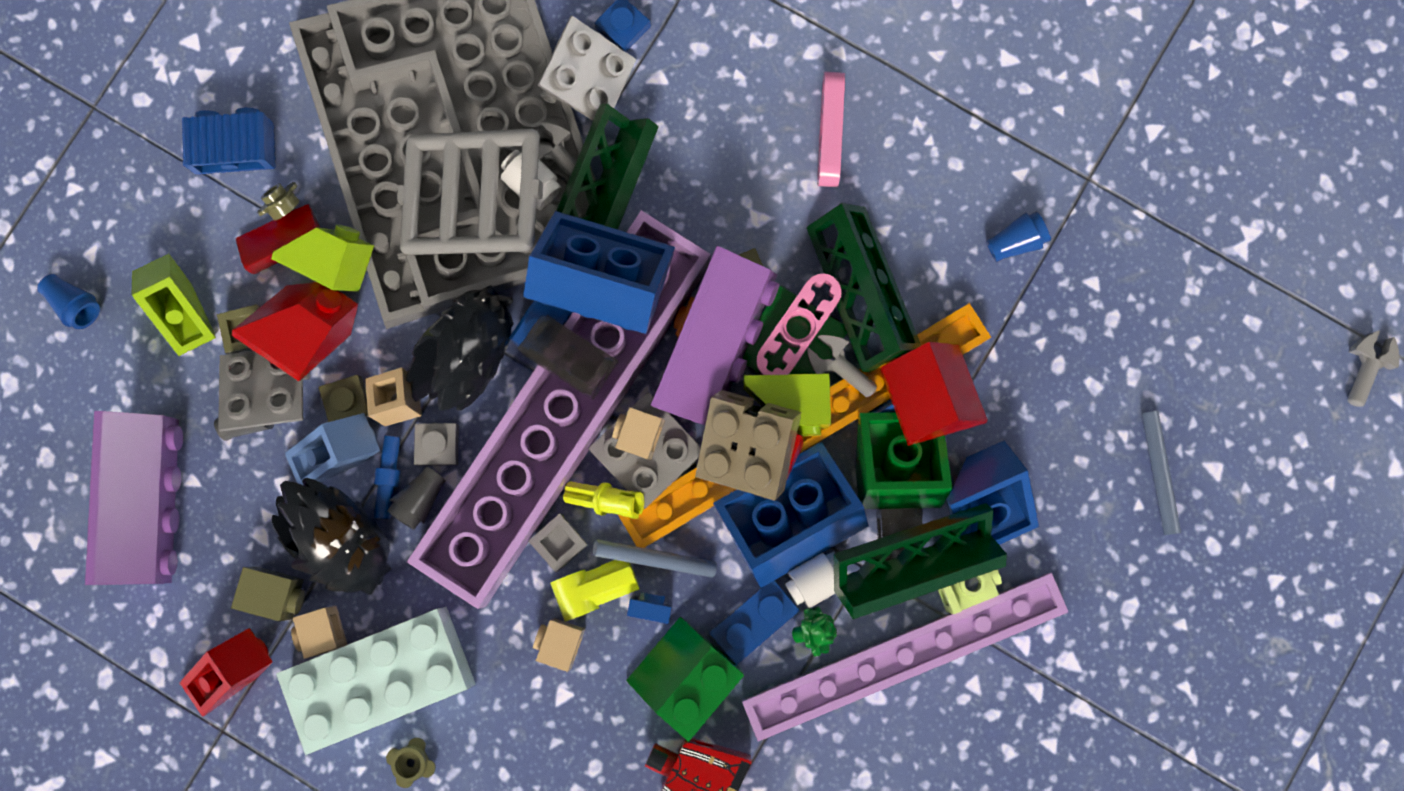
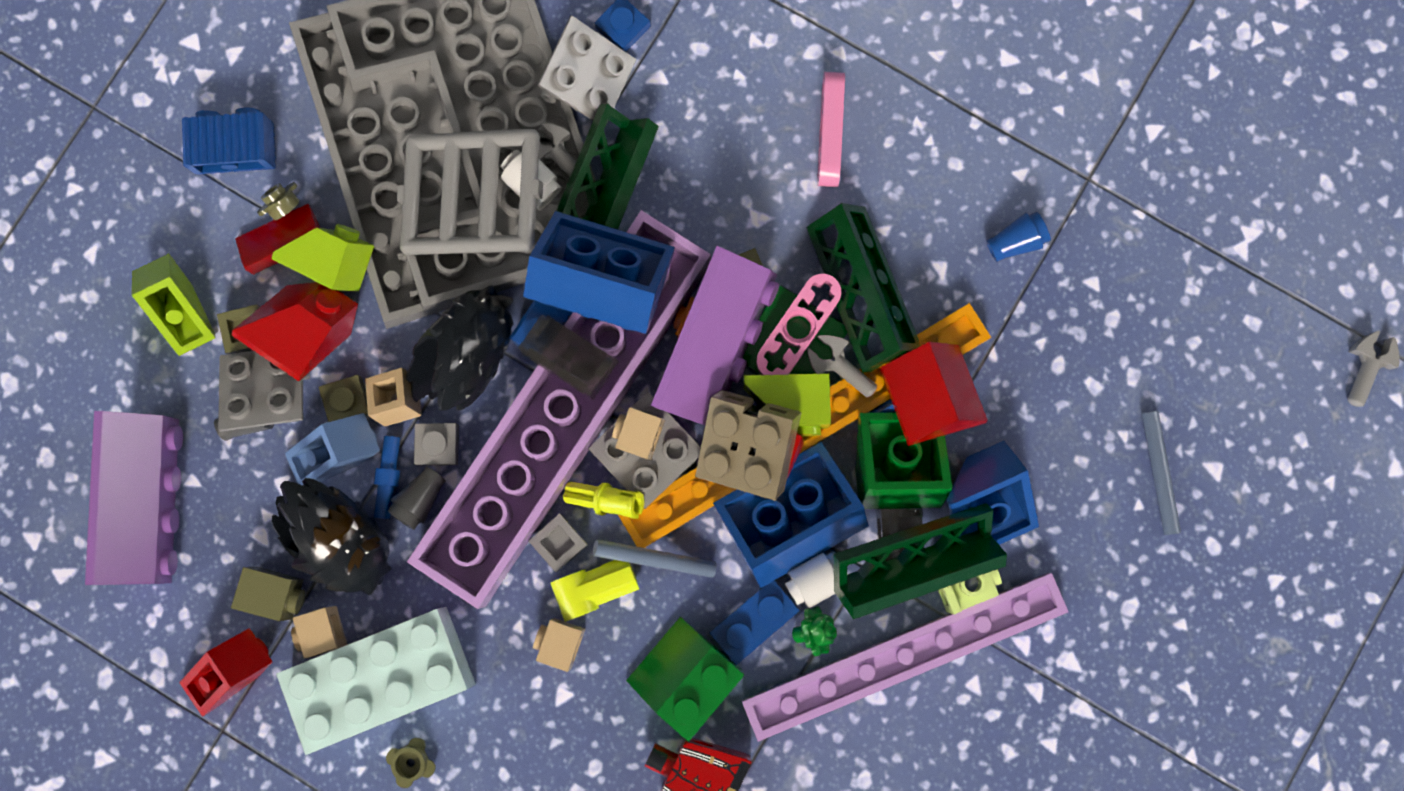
blue cone [37,274,100,329] -> none
blue plate [627,592,672,624] -> none

